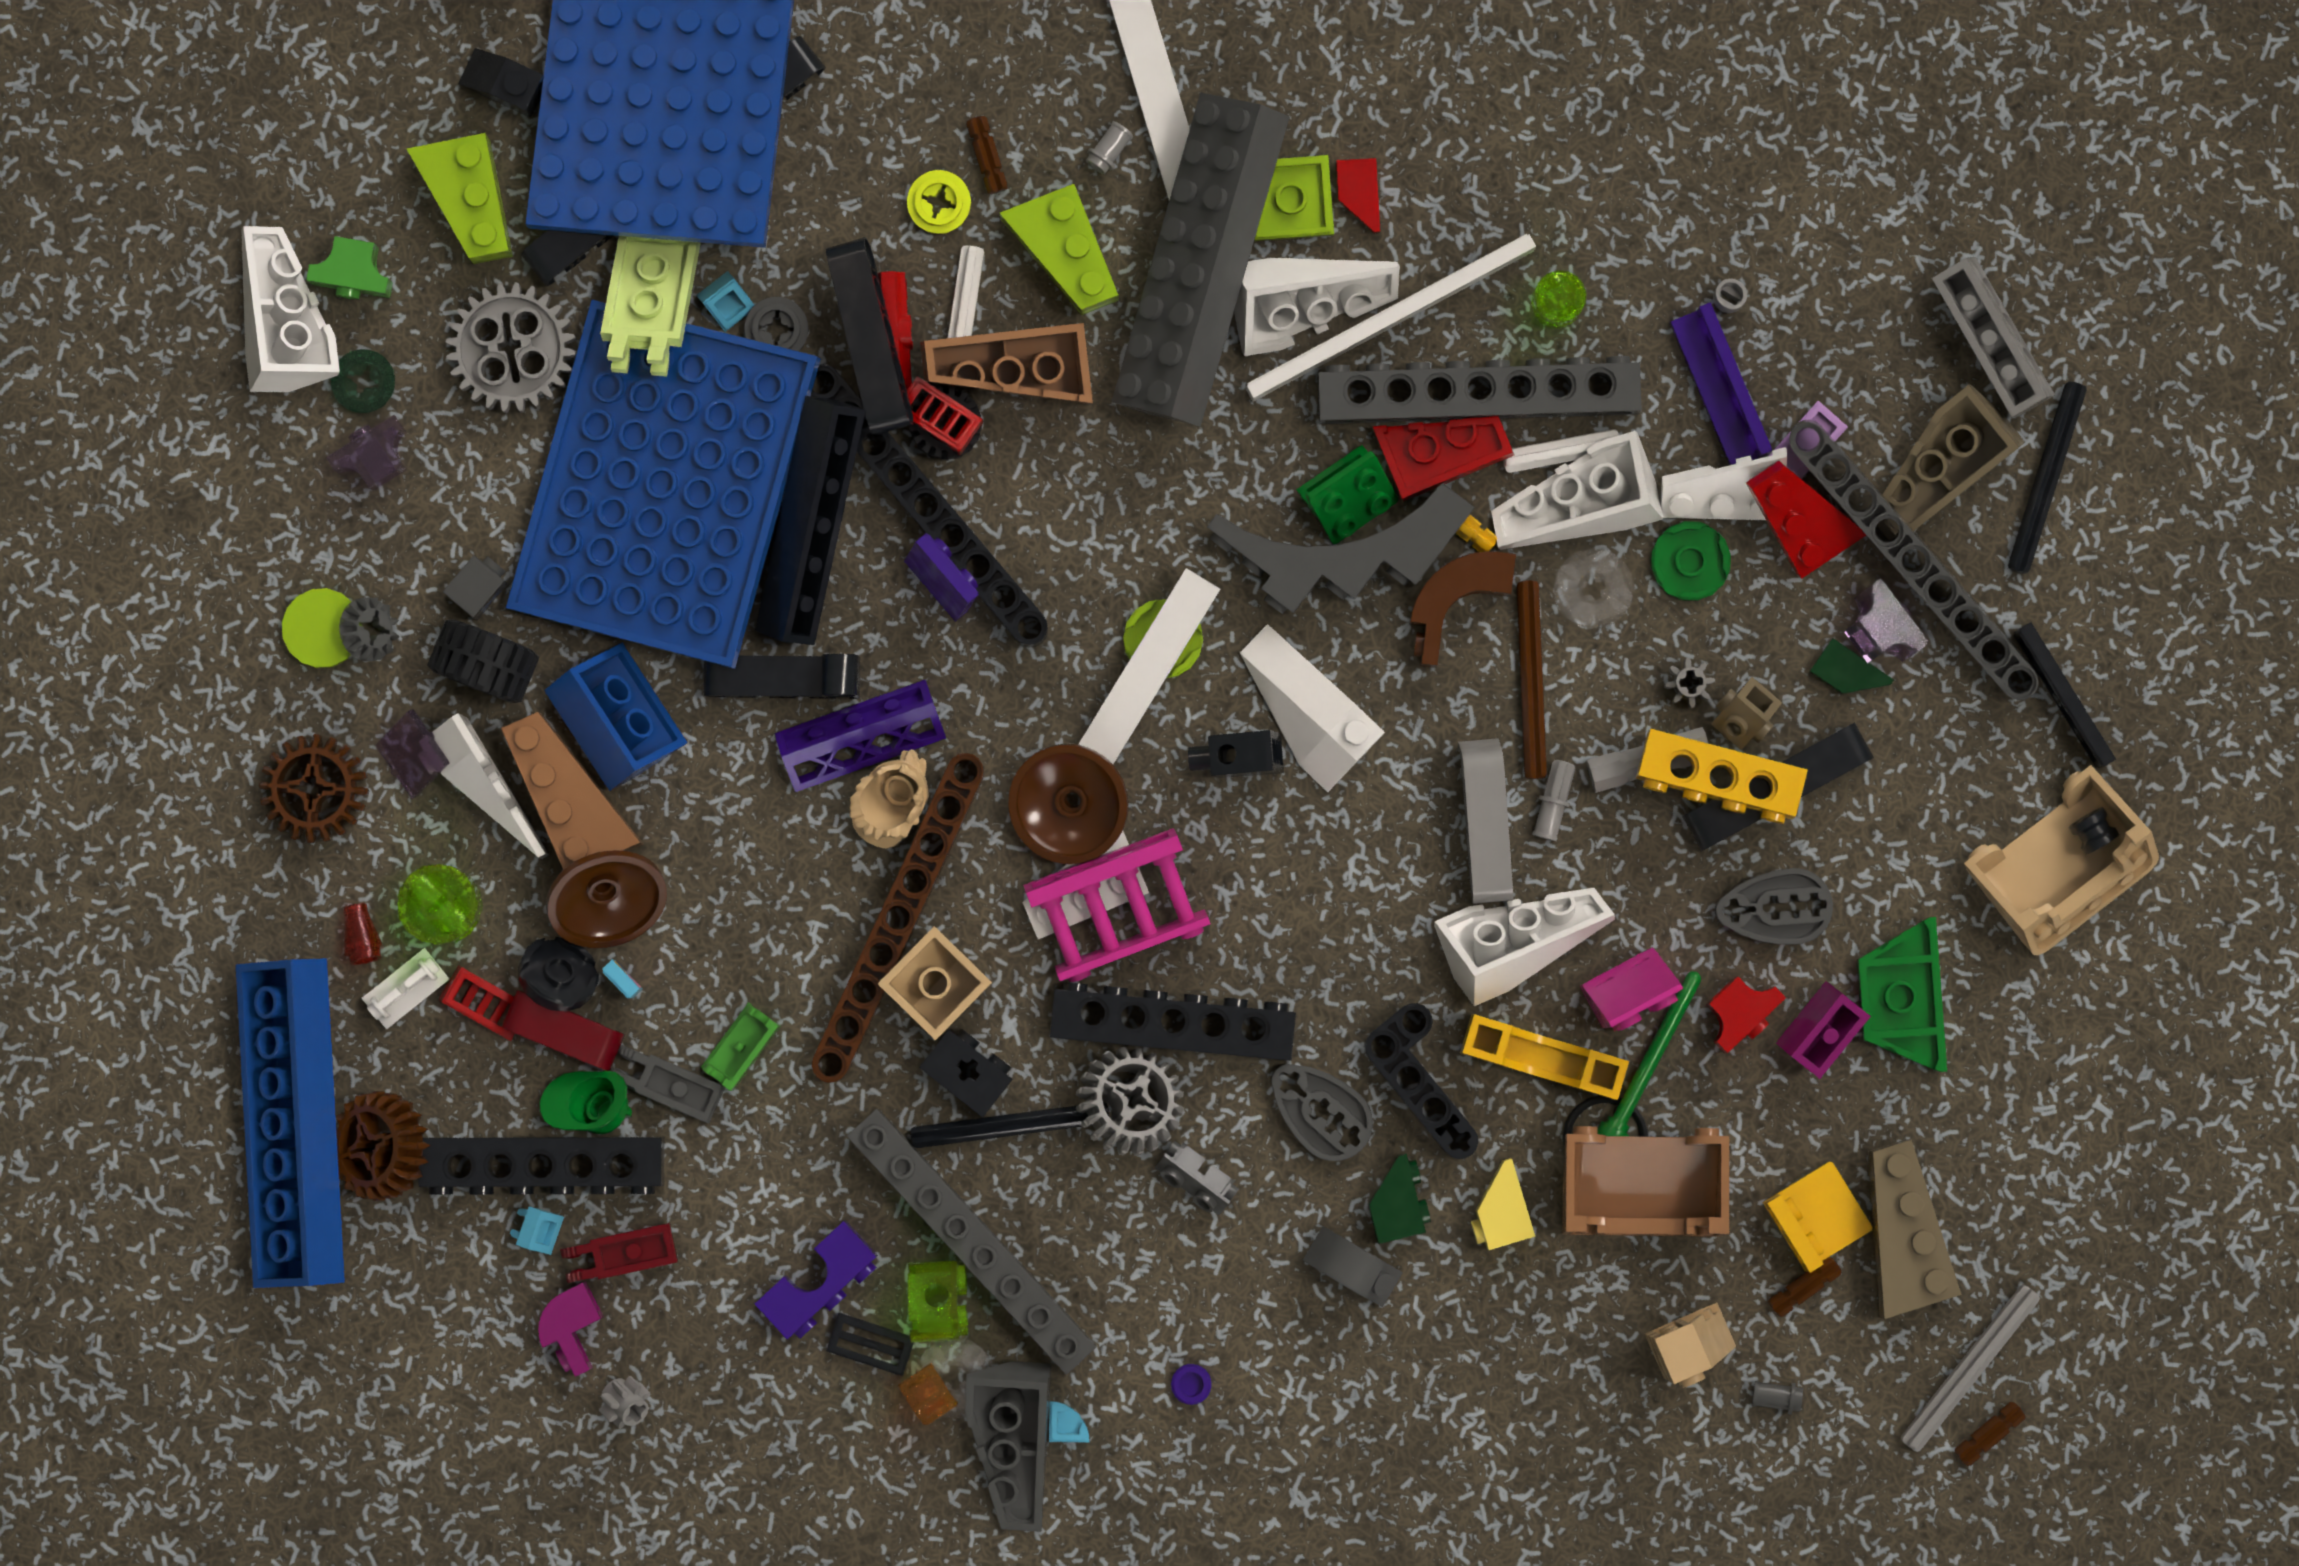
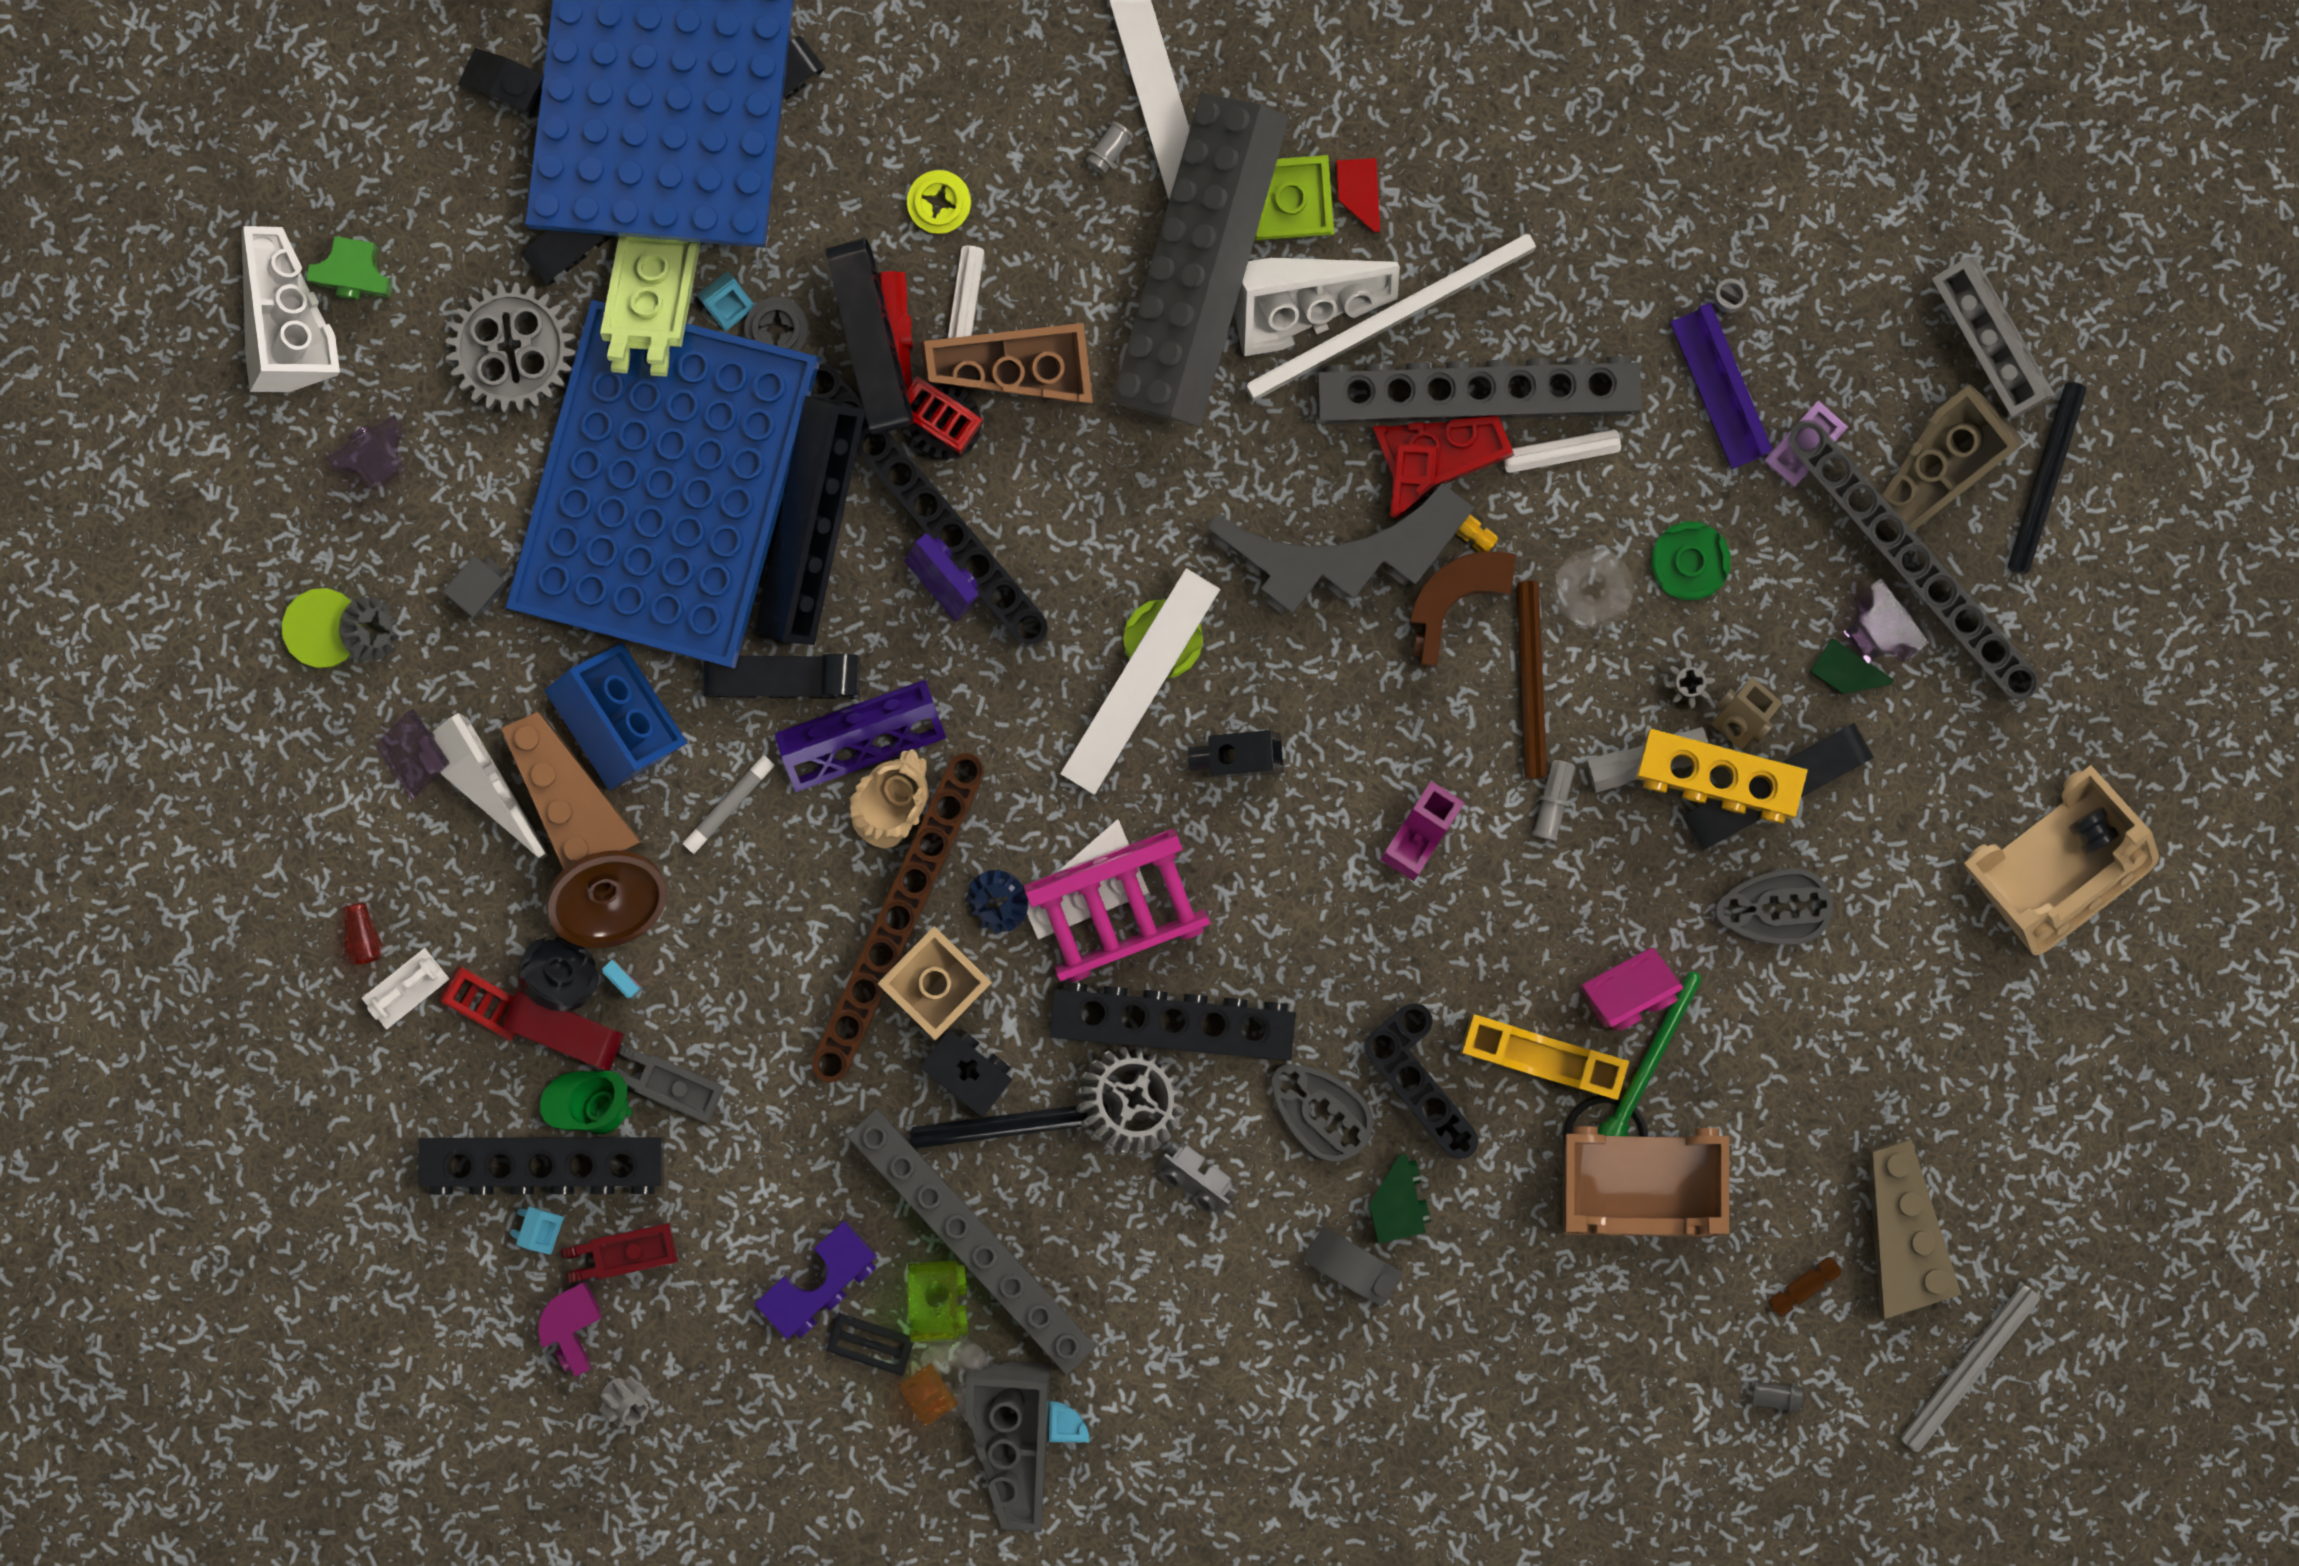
blue brick [236,958,345,1288] -> none
reddish brown gear [259,734,369,843] -> none
clear green gear [331,349,396,414] -> none
reddish brown gear [336,1091,430,1201] -> none
clear neon green brick [397,864,483,946] -> none
lime wedge [407,133,513,264] -> none
black tyre [427,619,539,703] -> none
bright green hinge [701,1002,781,1091] -> none
reddish brown axle [966,116,1008,194] -> none
lime wedge [999,184,1119,315] -> none
reddish brown dish [1008,744,1129,864] -> none
dark purple tile [1171,1364,1212,1405] -> none
white wedge [1240,624,1385,792] -> none
green bracket [1296,445,1399,545] -> none
white wedge [1434,888,1615,1006] -> none
light grey beam [1458,738,1513,904] -> none
light yellow slope [1471,1158,1535,1250] -> none
white wedge [1491,431,1663,550] -> none
clear neon green wheel [1531,270,1586,329] -> none
tan wedge [1644,1302,1736,1388] -> none
white wing [1660,447,1787,520] -> none
red brick [1706,976,1786,1053] -> none
red wing [1746,461,1866,579] -> none
yellow bracket [1762,1162,1873,1273] -> none
magenta brick [1776,981,1871,1079] -> none
green wing [1857,917,1948,1072] -> none
reddish brown axle [1955,1402,2026,1466] -> none
black tile [2014,622,2116,768] -> none
none -> light grey bar [682,754,775,854]
none -> dark blue gear [965,870,1028,934]
none -> magenta brick [1380,781,1465,881]
none -> red tile [1390,443,1438,519]

